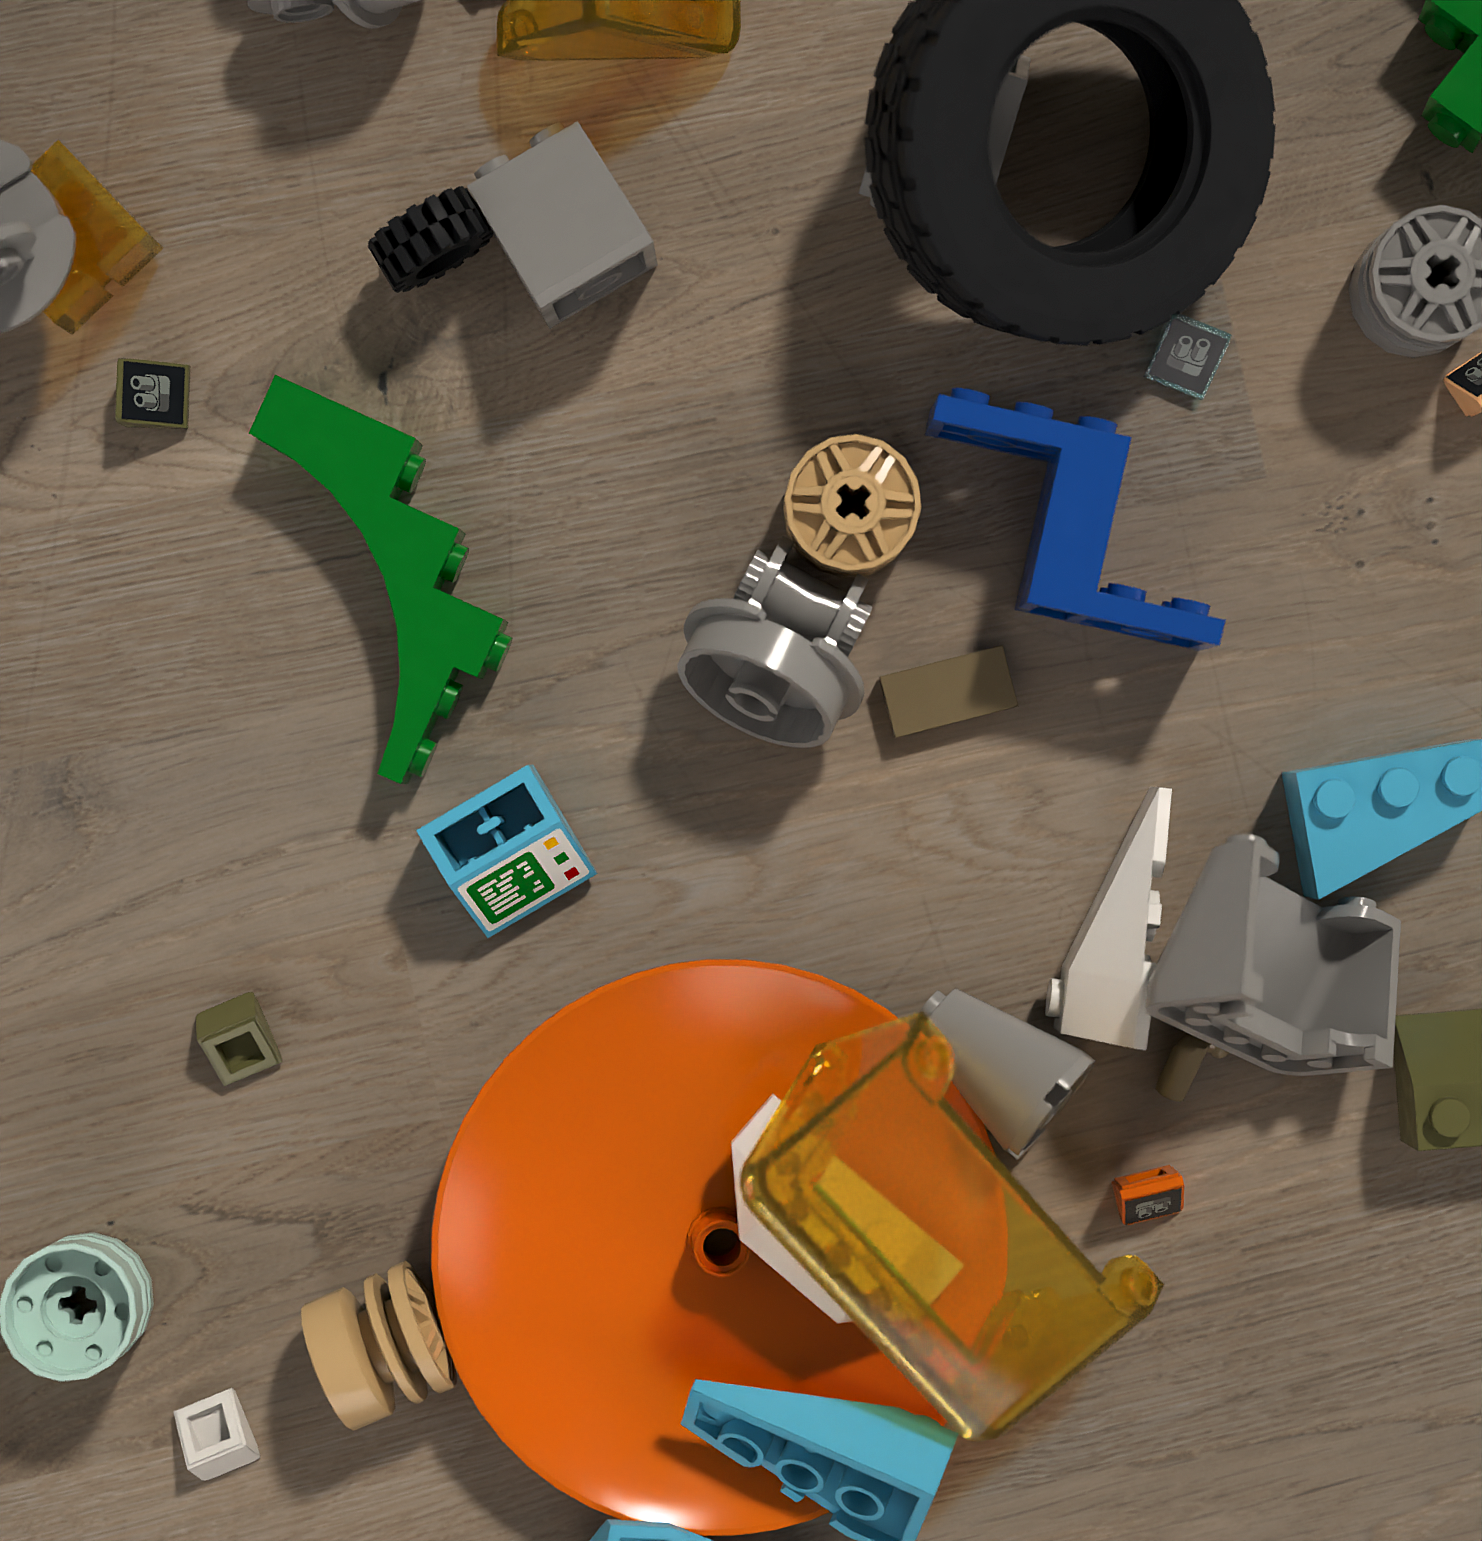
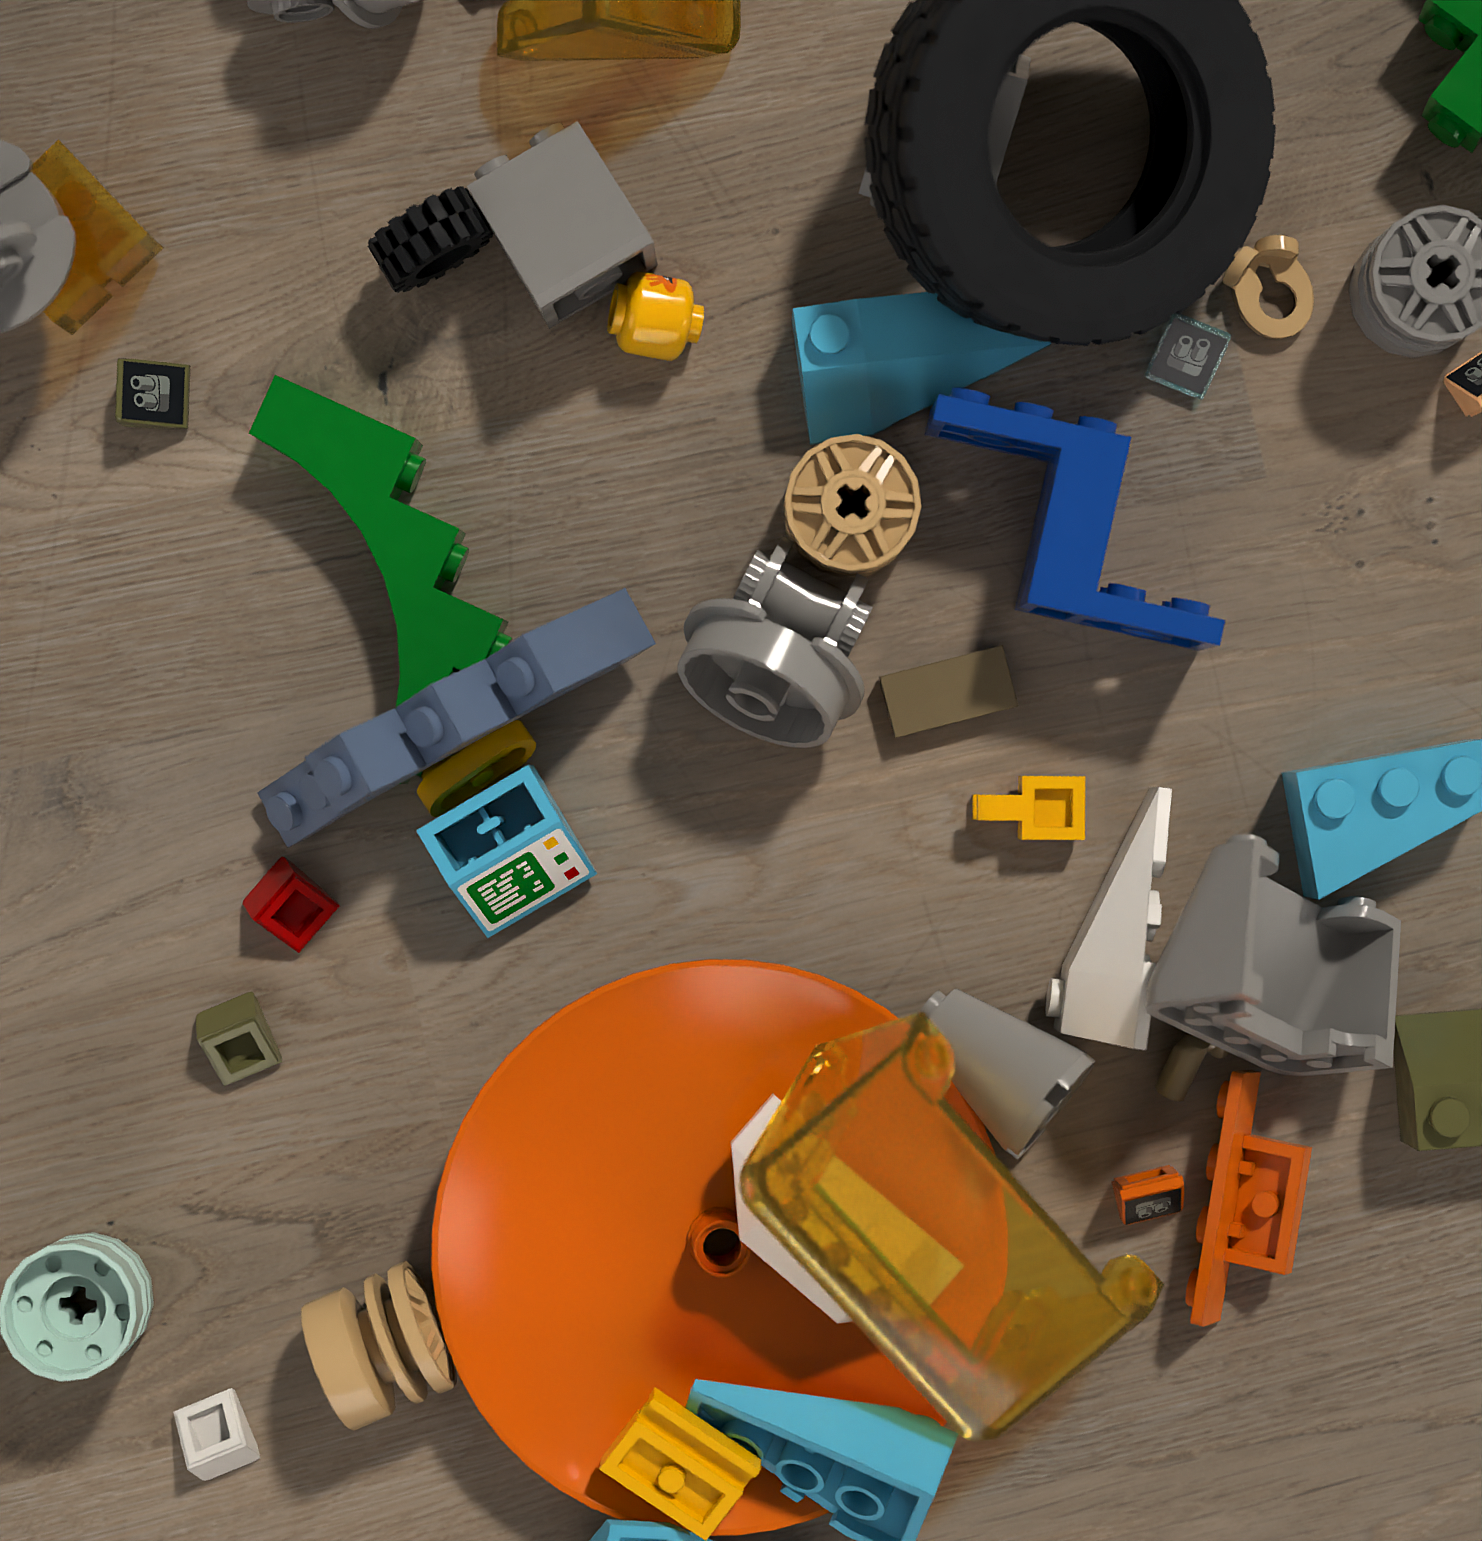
none -> red slope [243,857,340,953]
none -> sand blue arch [257,588,656,848]
none -> yellow plate [417,720,536,817]
none -> yellow plate [599,1387,761,1541]
none -> yellow head [607,271,704,361]
none -> medium azure wedge [791,292,1051,445]
none -> yellow plate [972,776,1085,840]
none -> orange bracket [1185,1070,1312,1327]
none -> tan piece [1223,235,1314,339]

